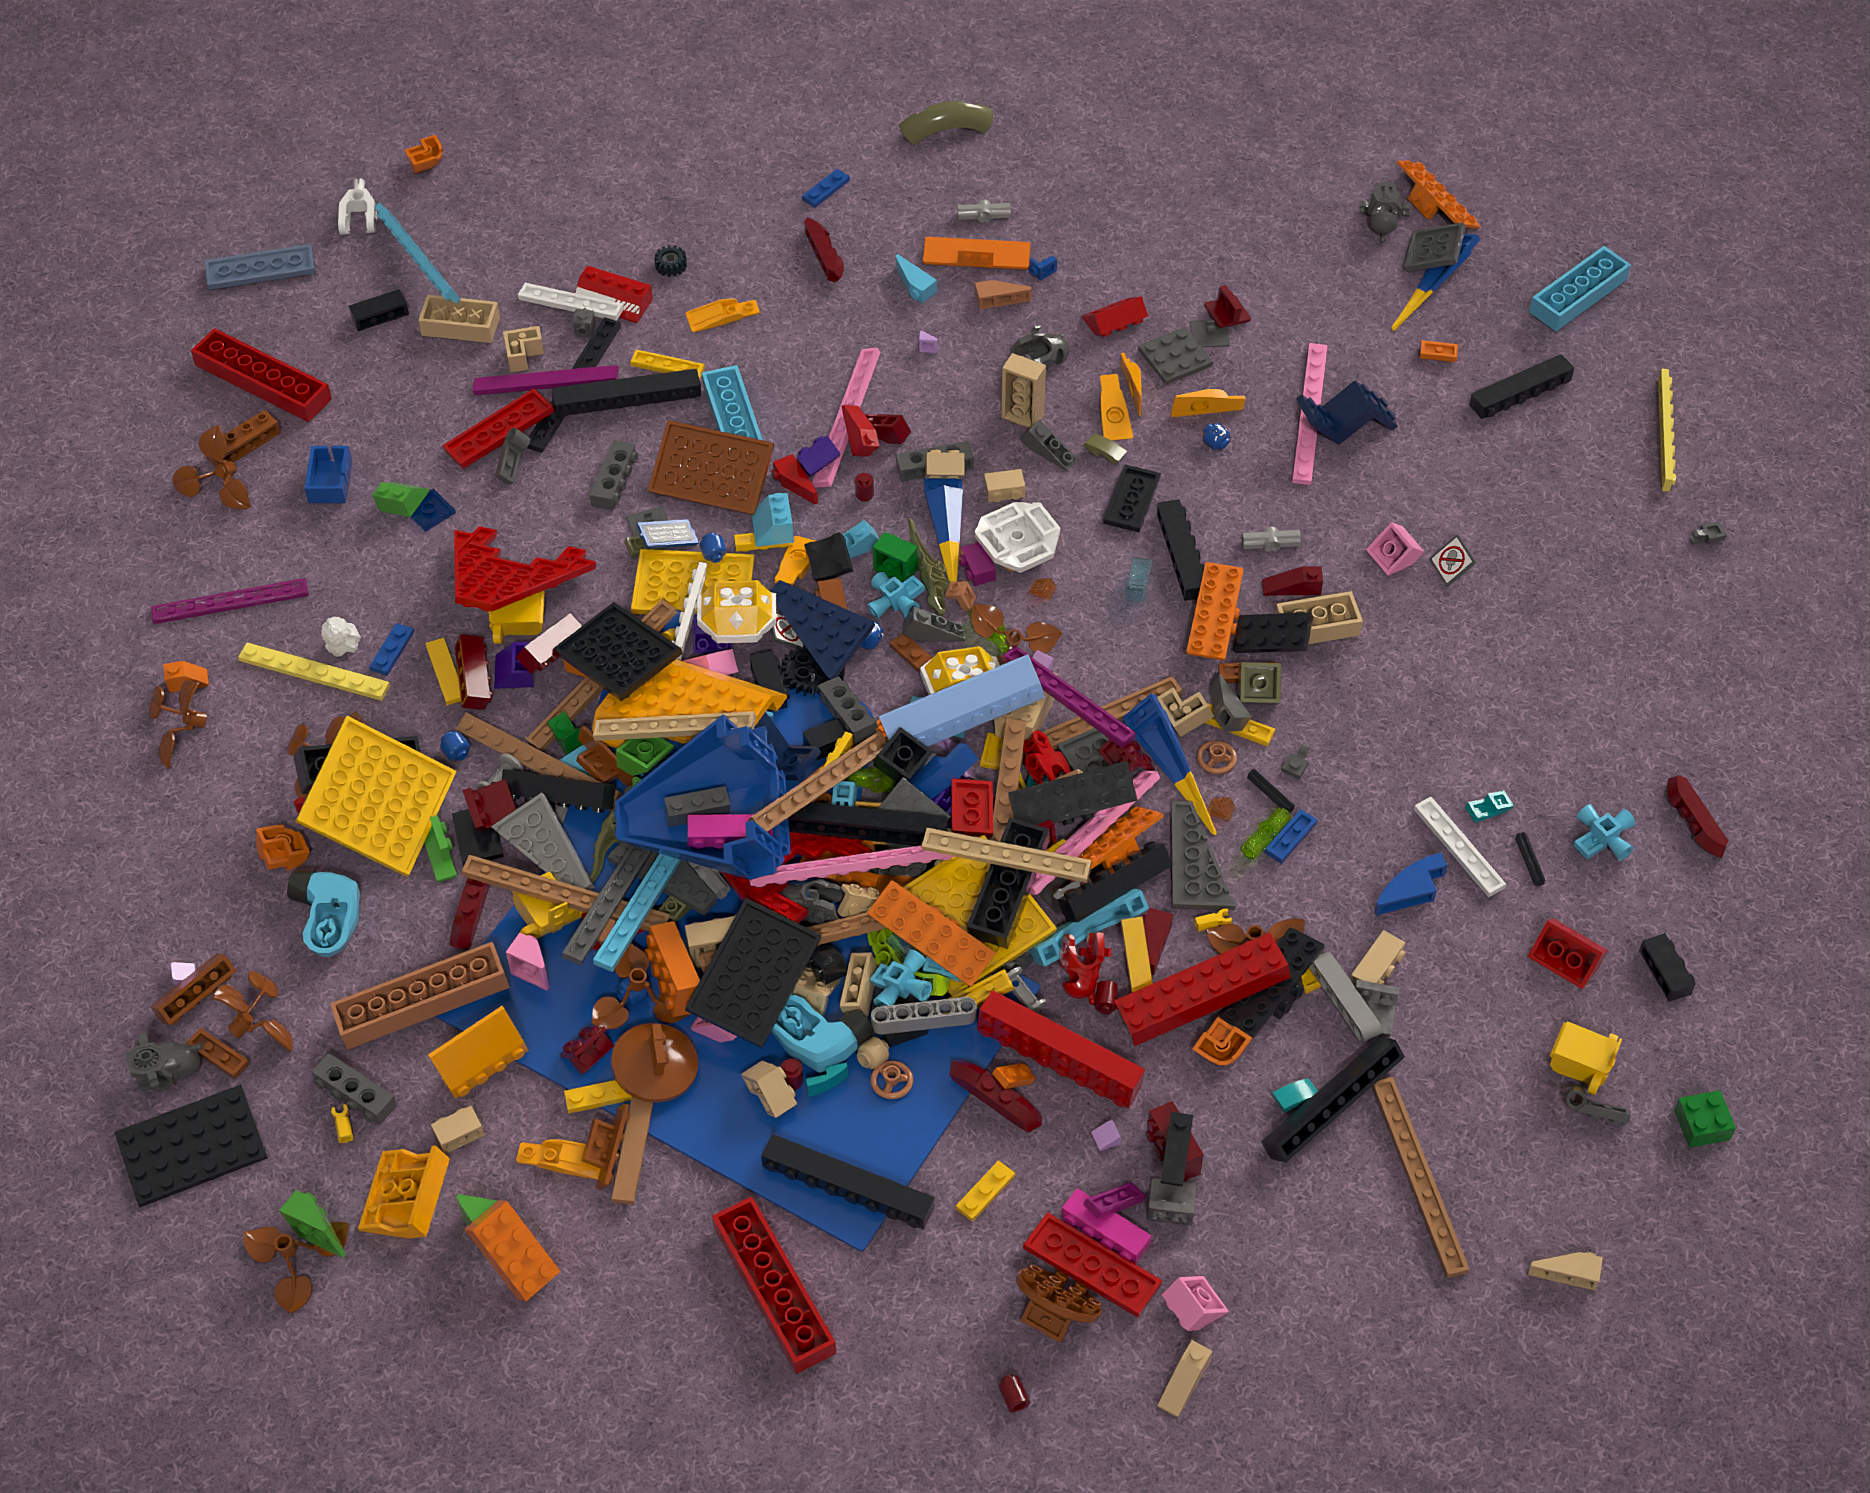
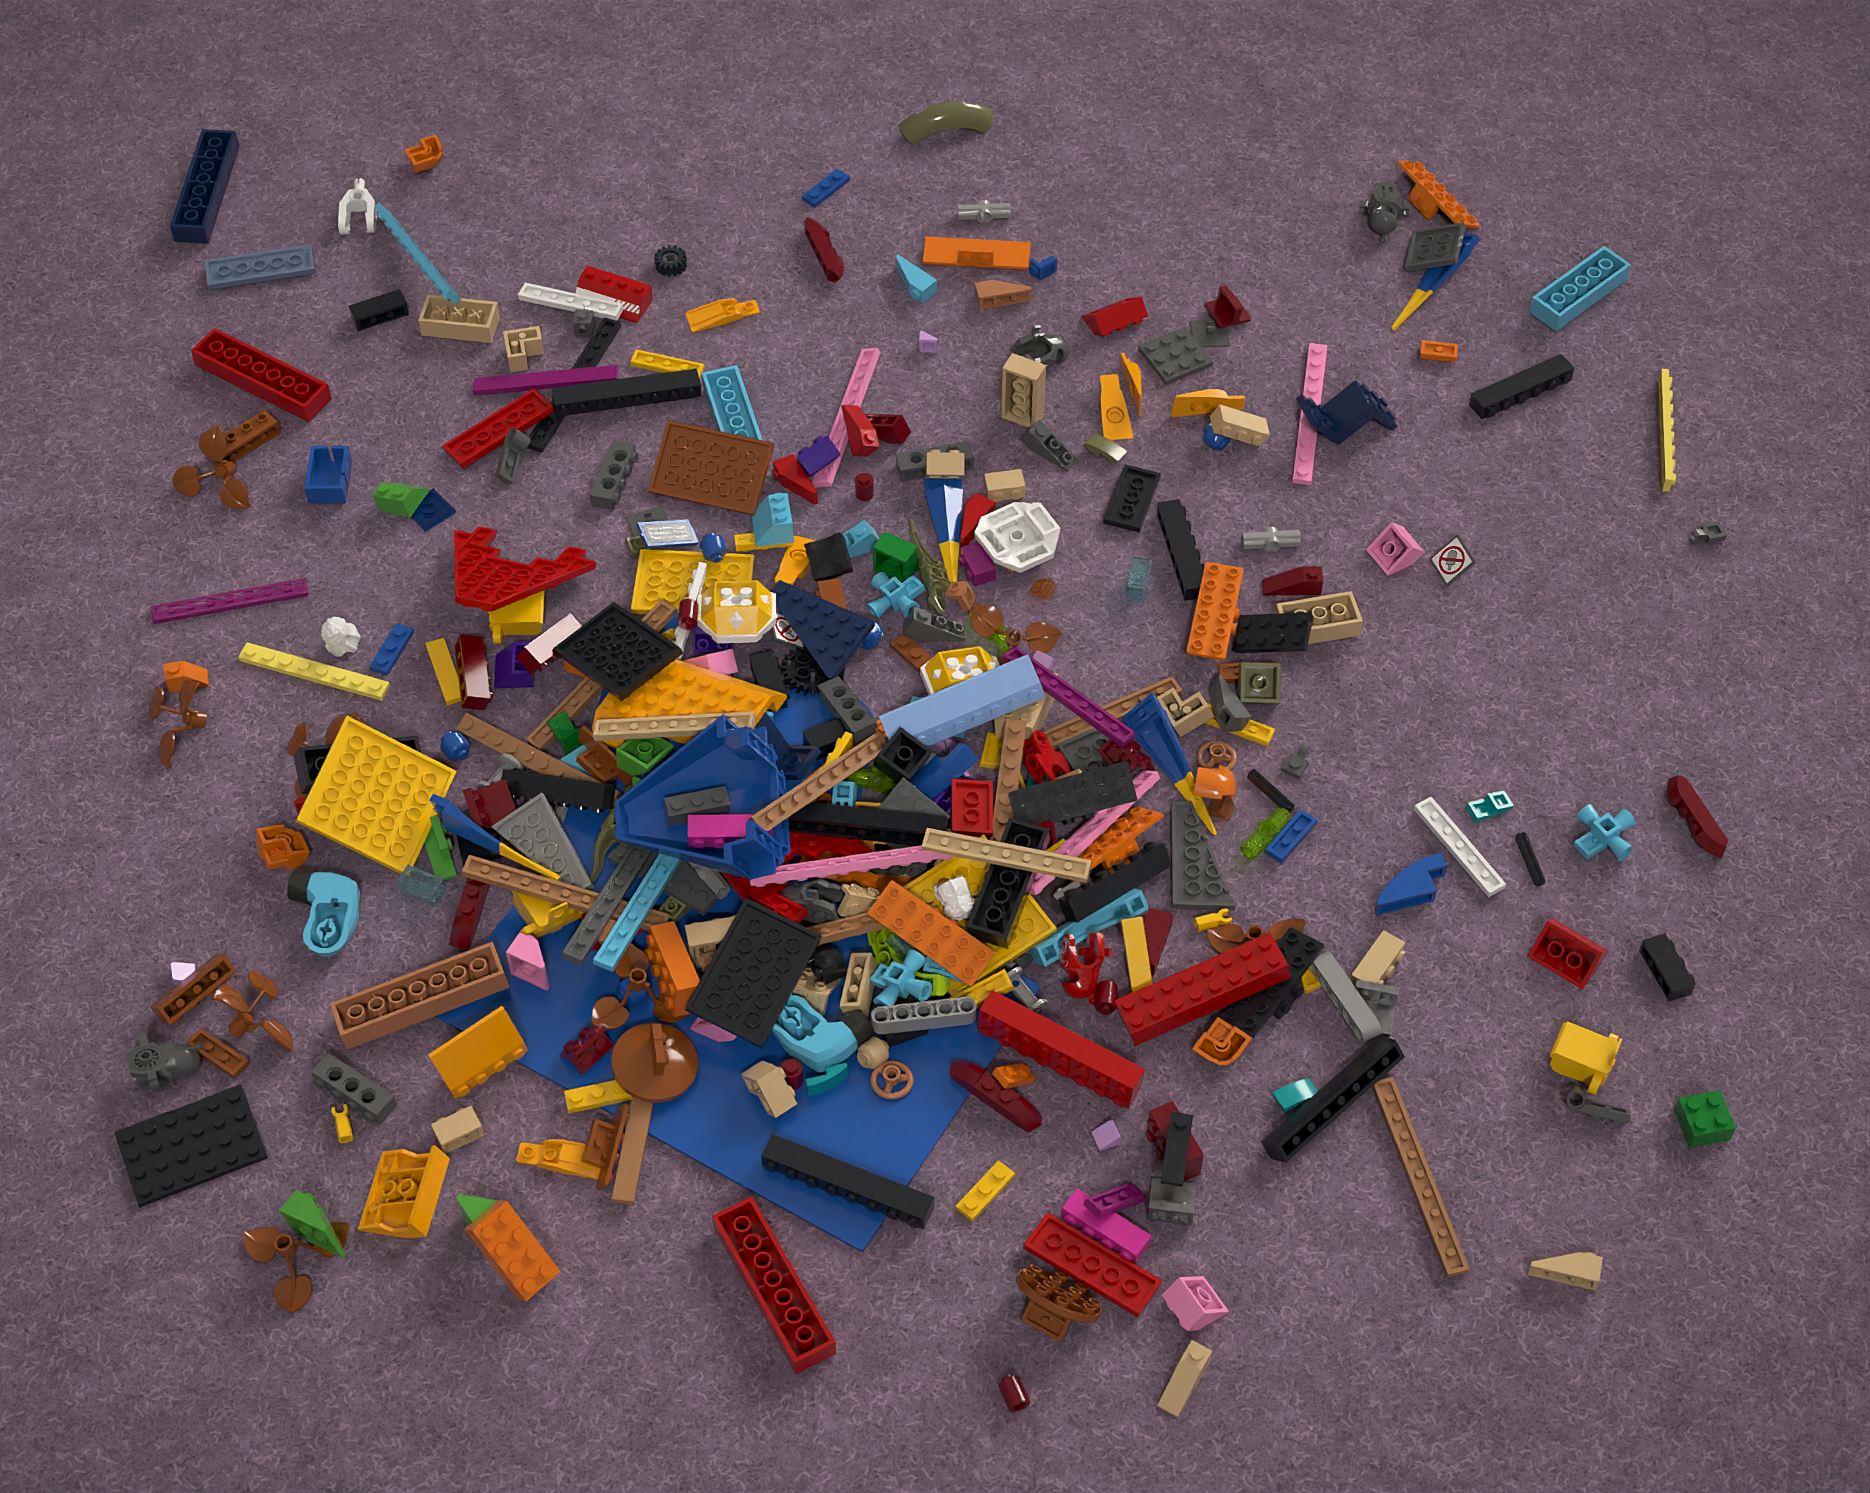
none -> dark blue brick [170,129,240,243]
none -> clear light blue panel [397,865,447,907]
none -> blue plate [429,794,560,880]
none -> dark red brick [678,599,699,630]
none -> white hair [934,875,975,921]
none -> red slope [961,493,995,547]
none -> orange brick [1194,765,1237,799]
none -> tan brick [1210,405,1270,446]

